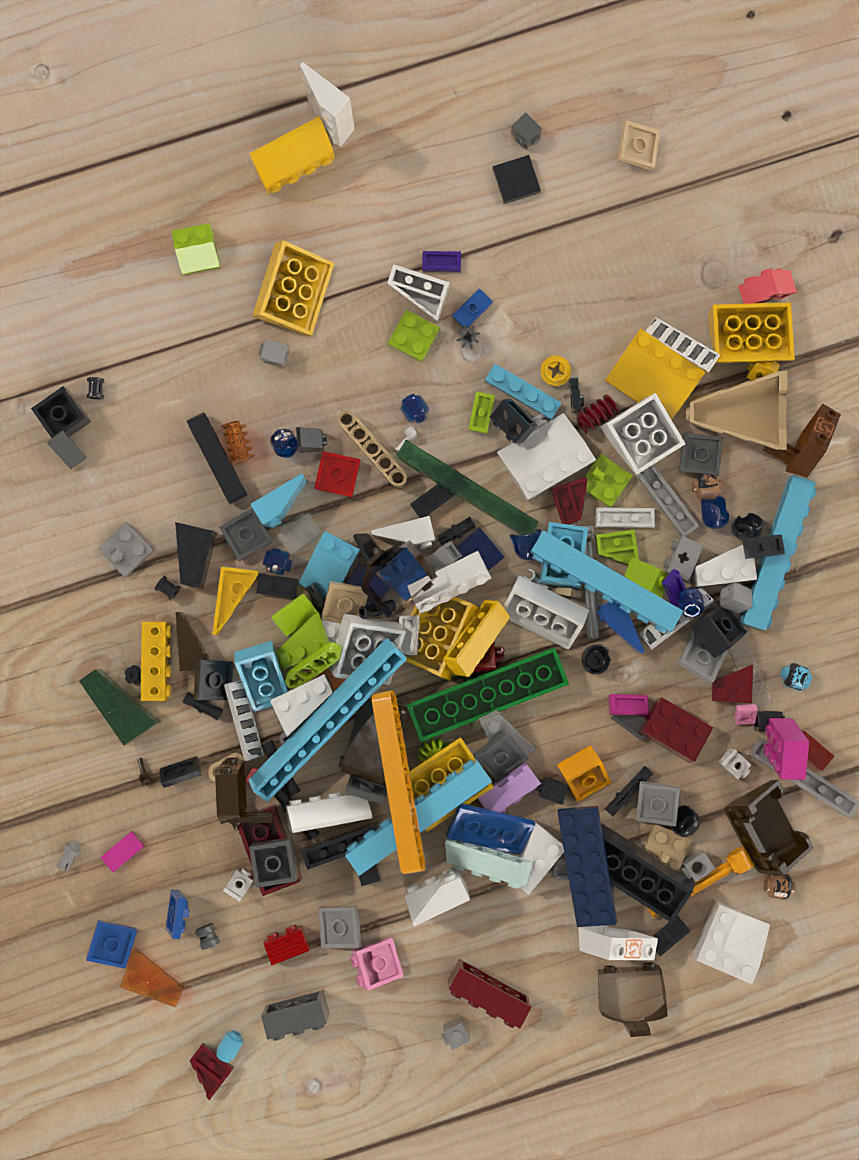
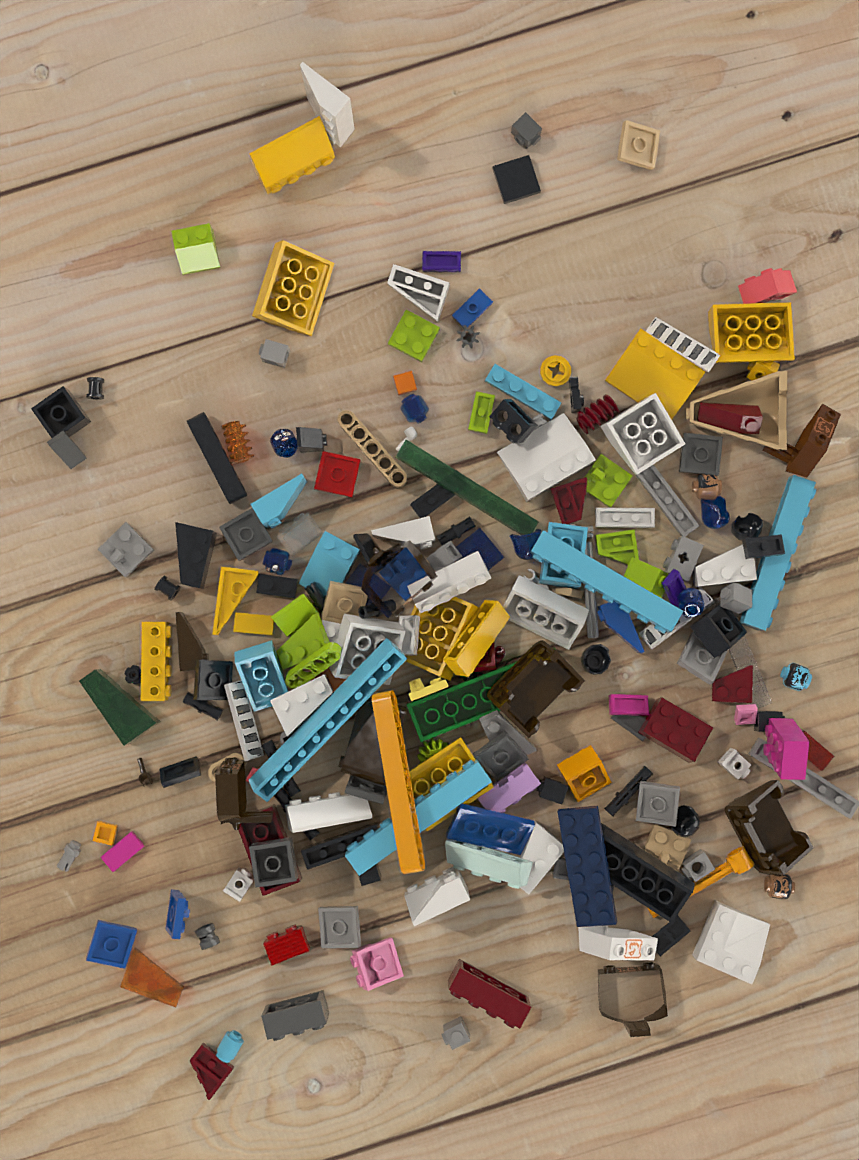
none -> light orange plate [92,821,118,846]
none -> yellow tile [233,612,274,635]
none -> orange tile [393,371,417,396]
none -> light yellow hinge [409,677,449,702]
none -> dark brown windscreen [487,640,585,738]
none -> dark red slope [697,402,763,434]

